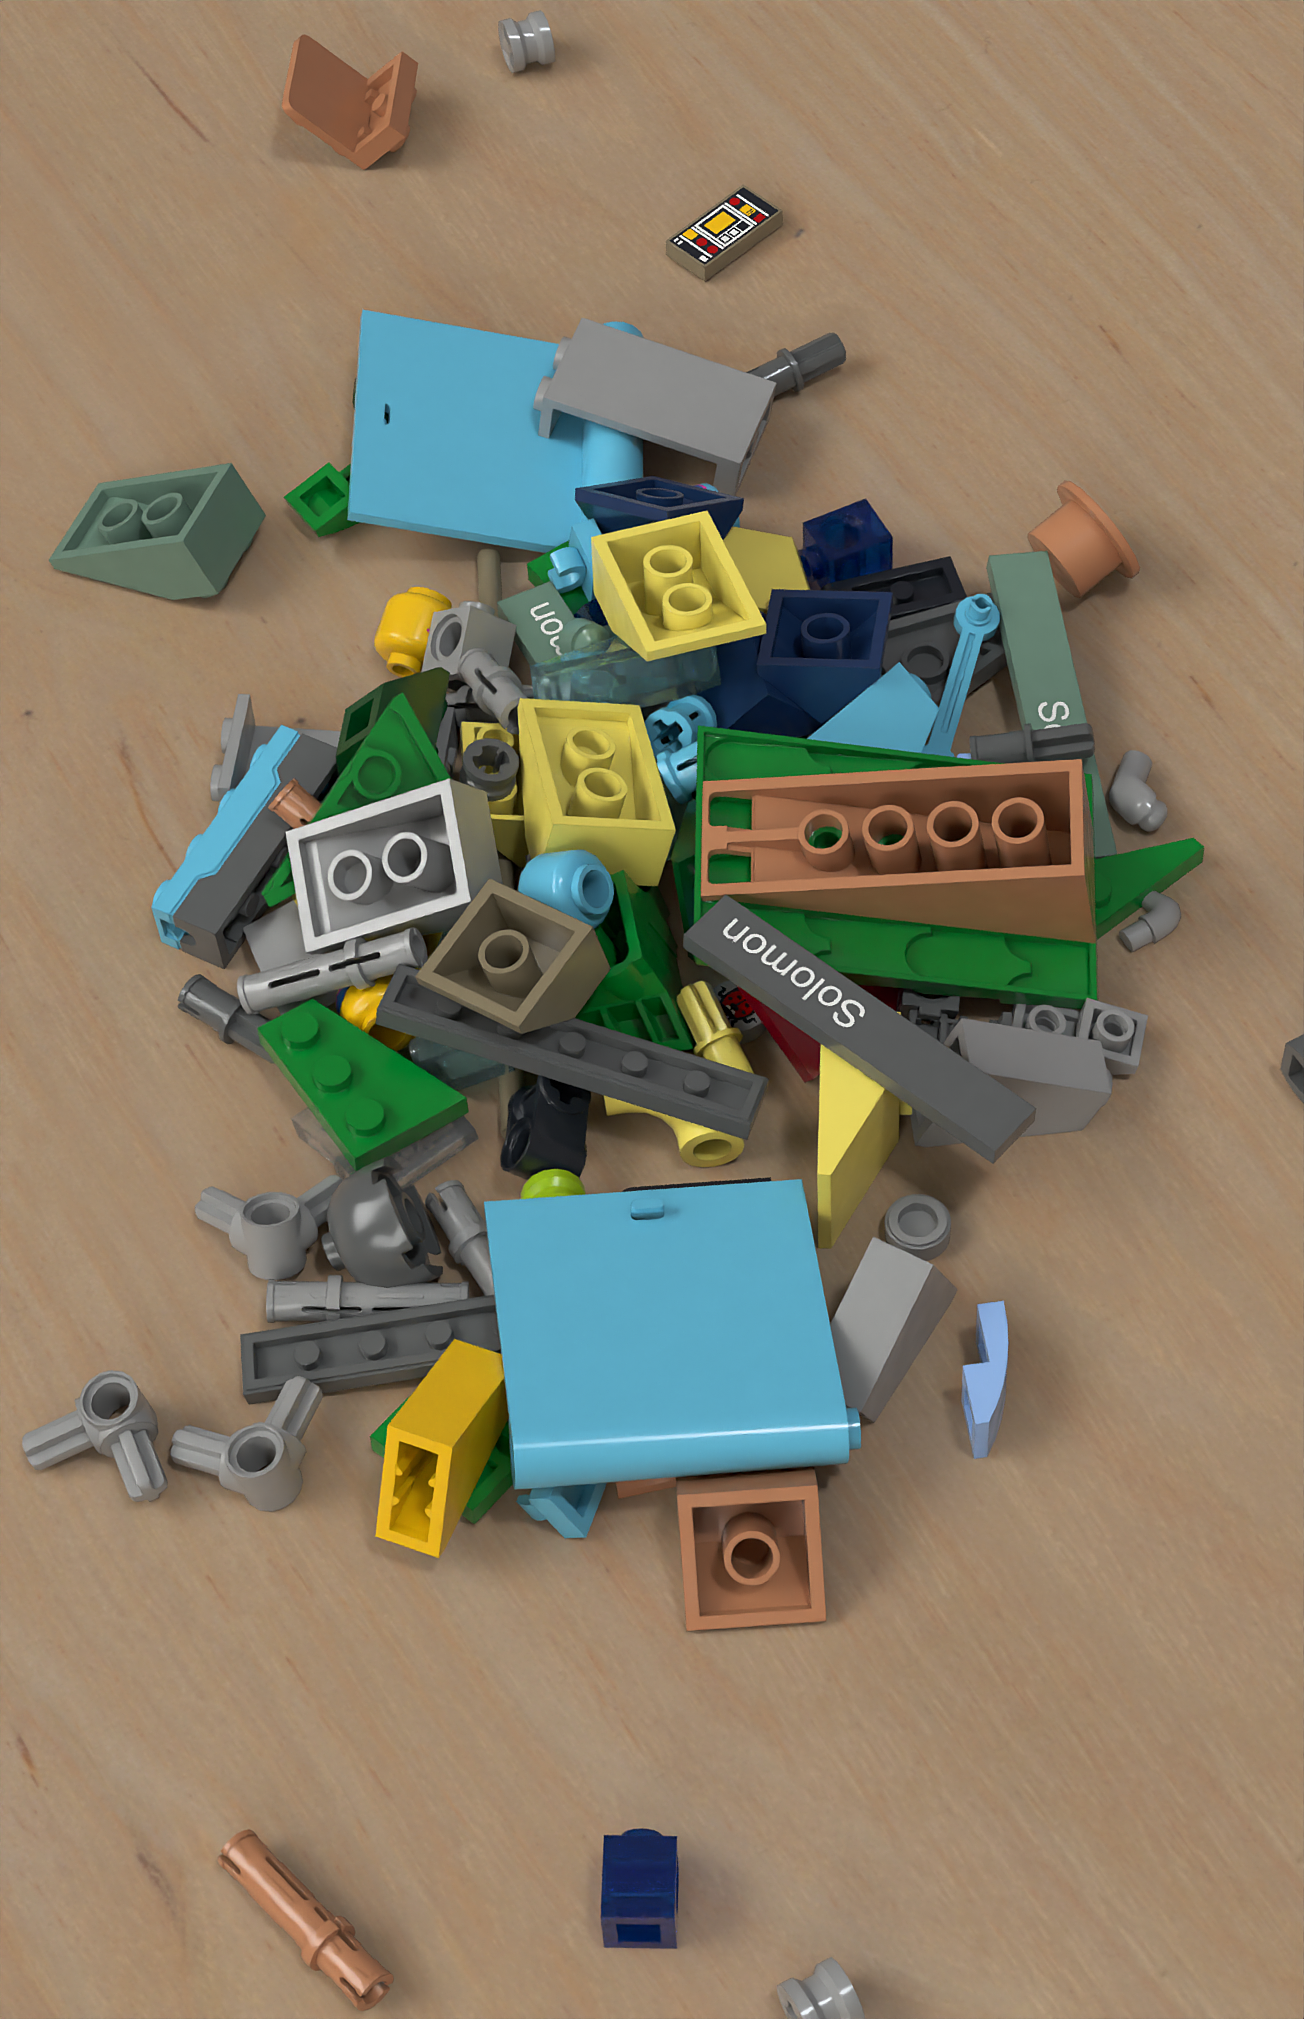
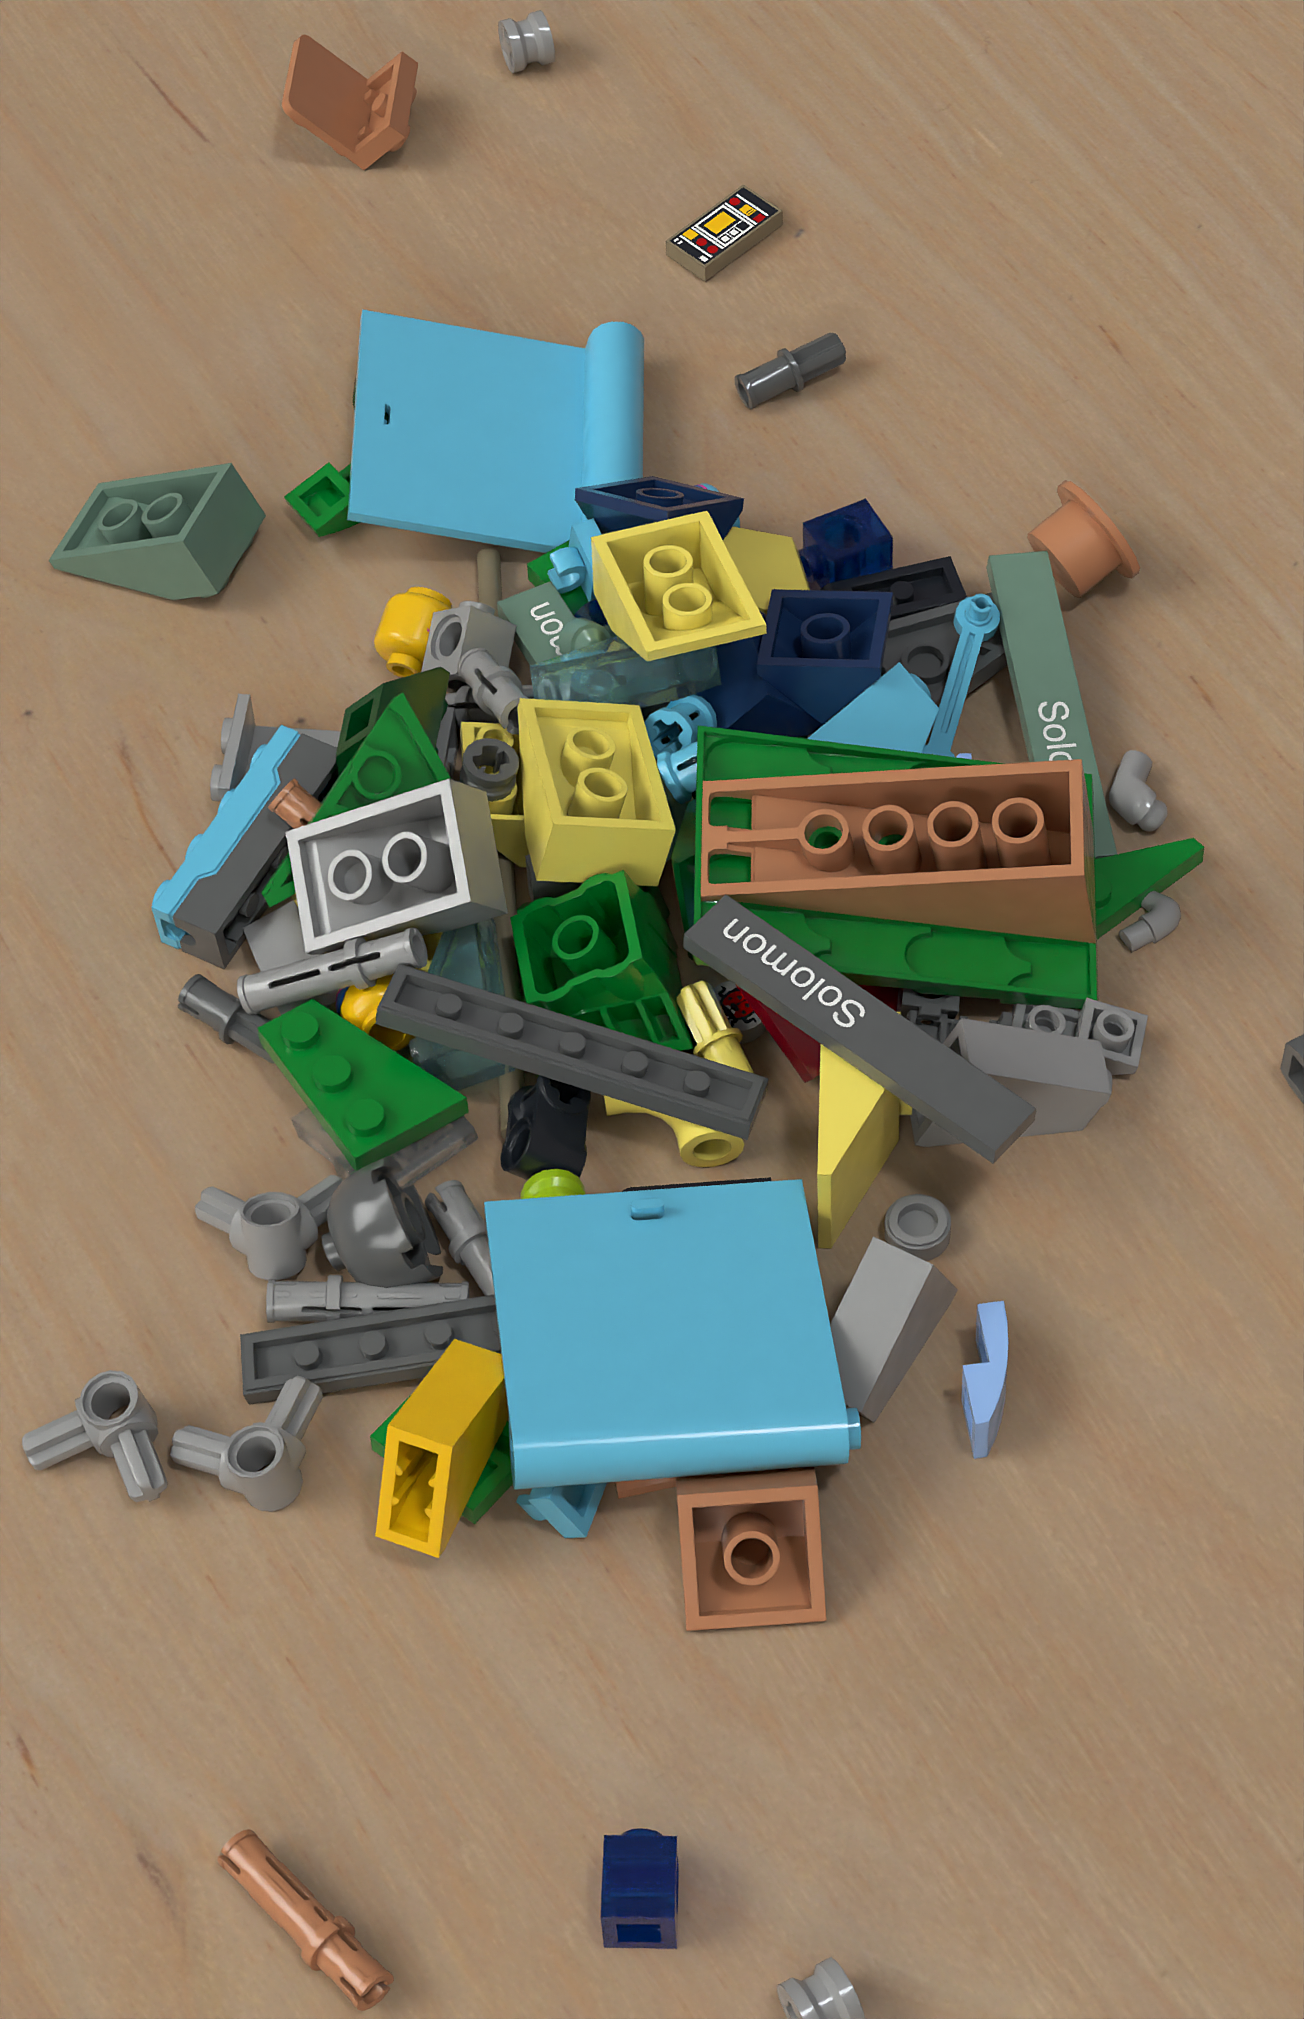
dark tan slope [415,878,611,1034] -> none
medium azure head [518,849,614,928] -> none
light grey panel [533,318,777,496] -> none
dark grey axle [969,723,1095,763] -> none

